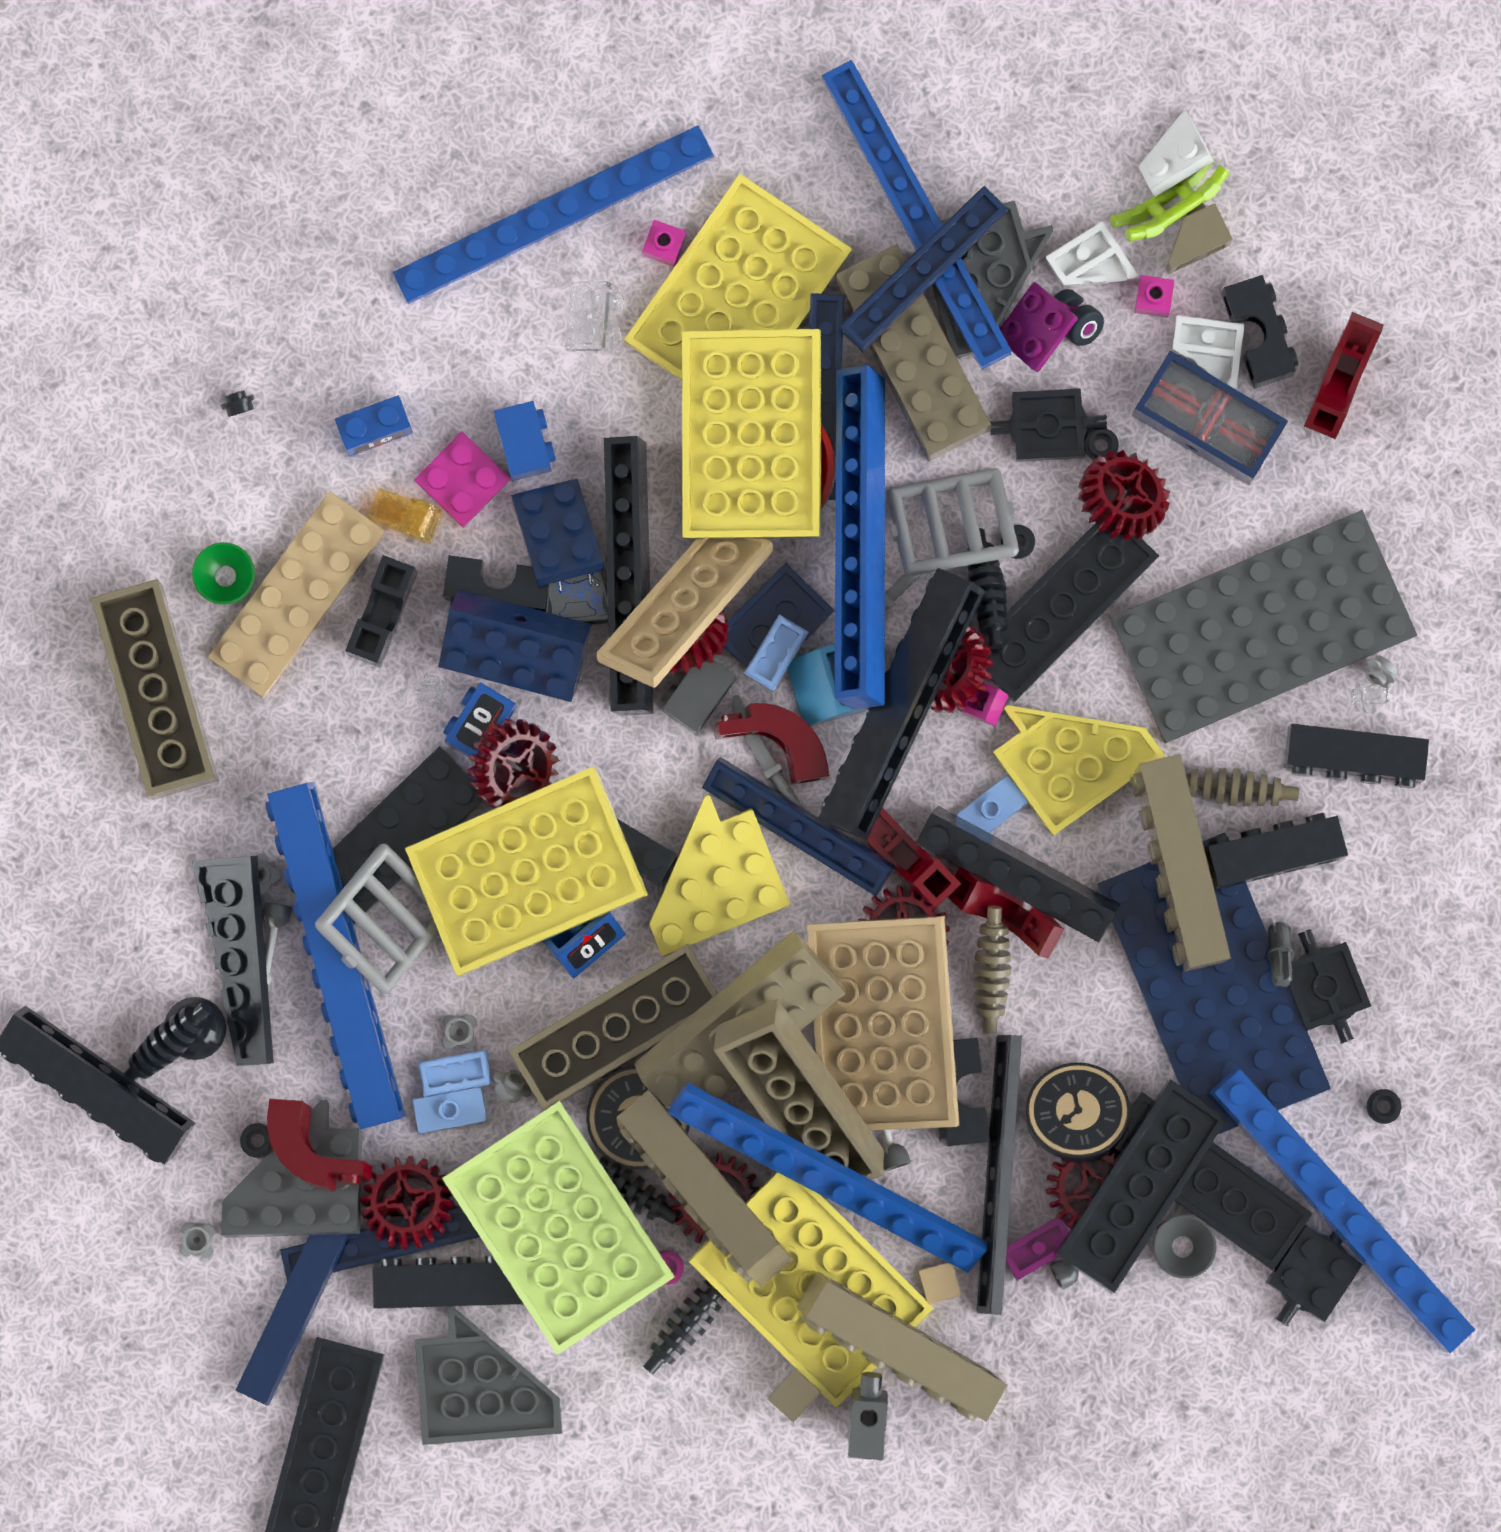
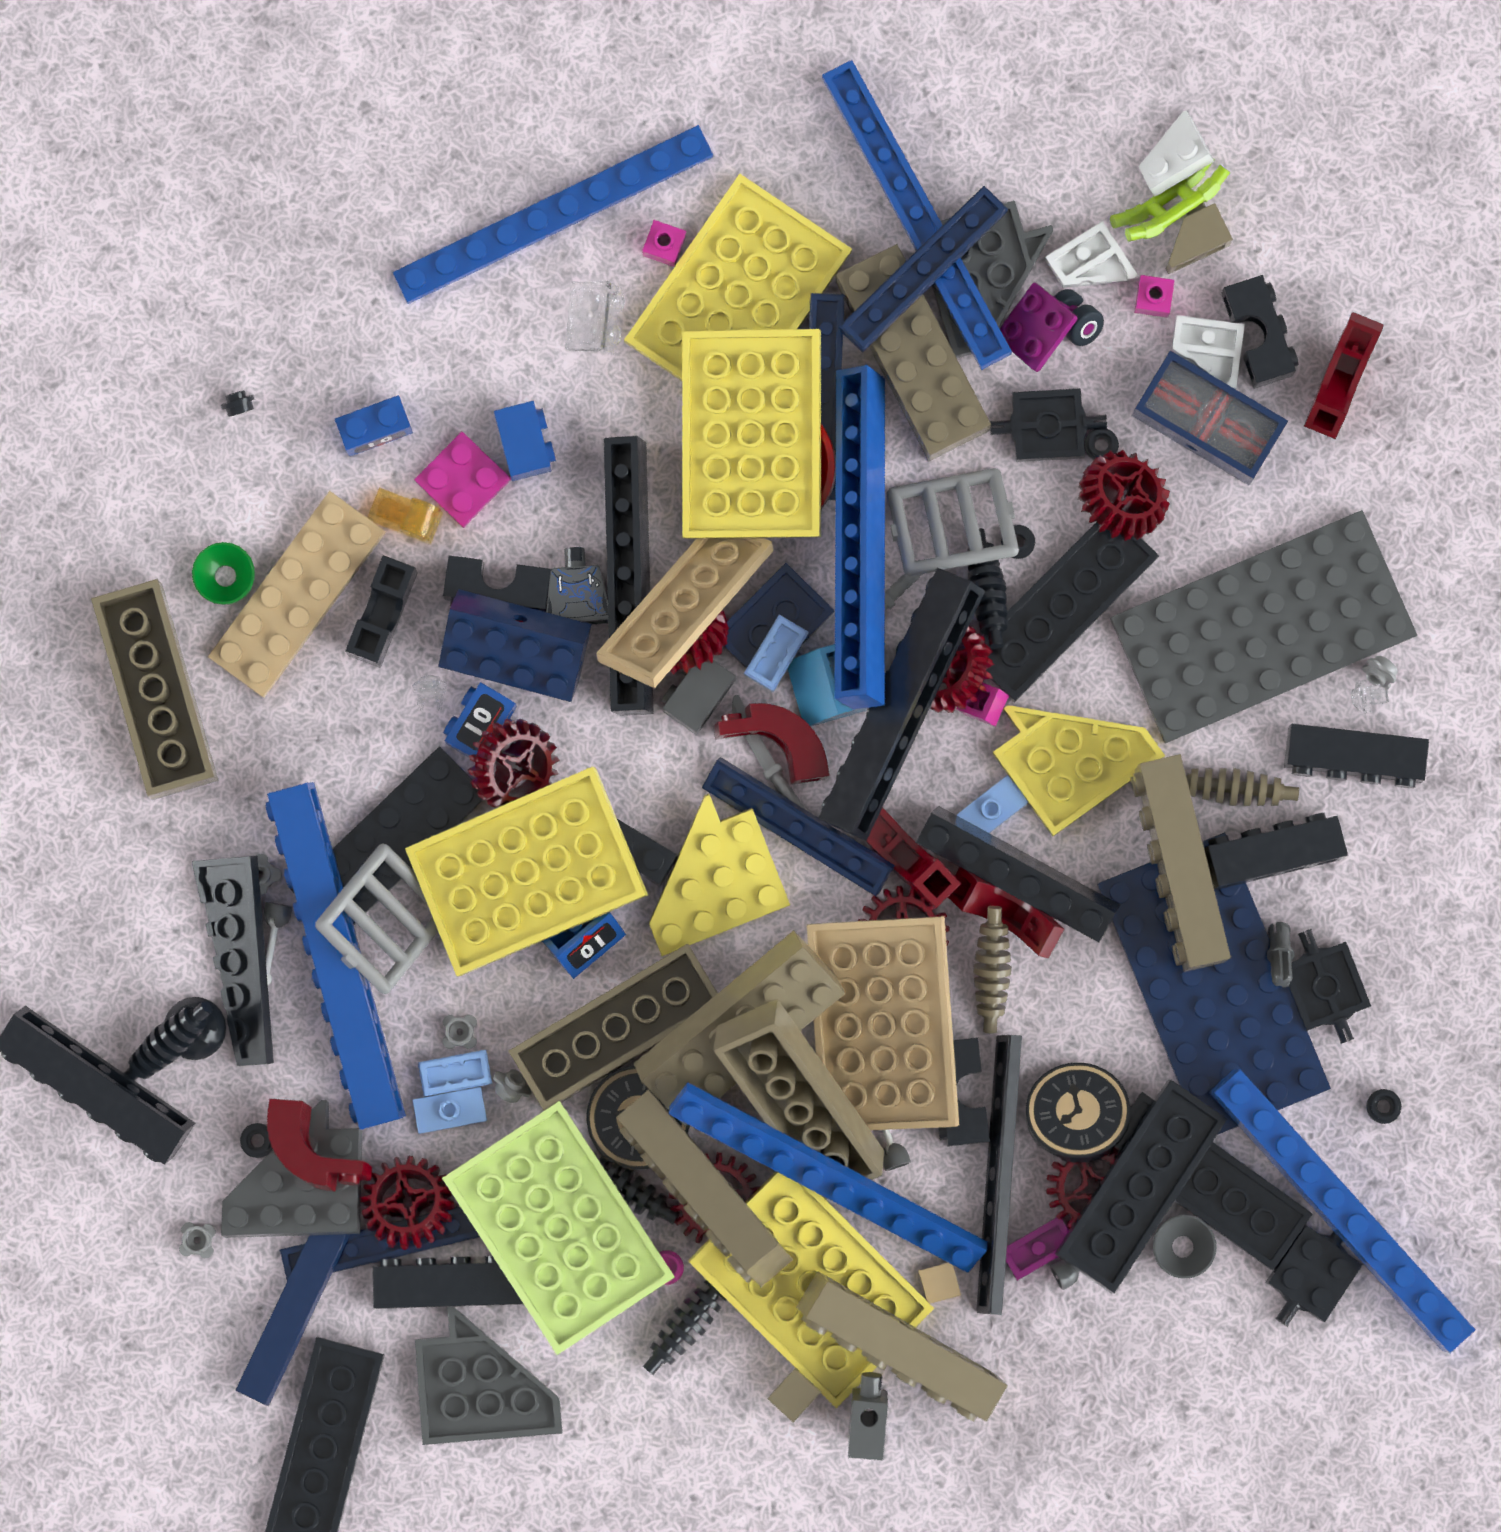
dark blue plate [511,478,605,587] -> none

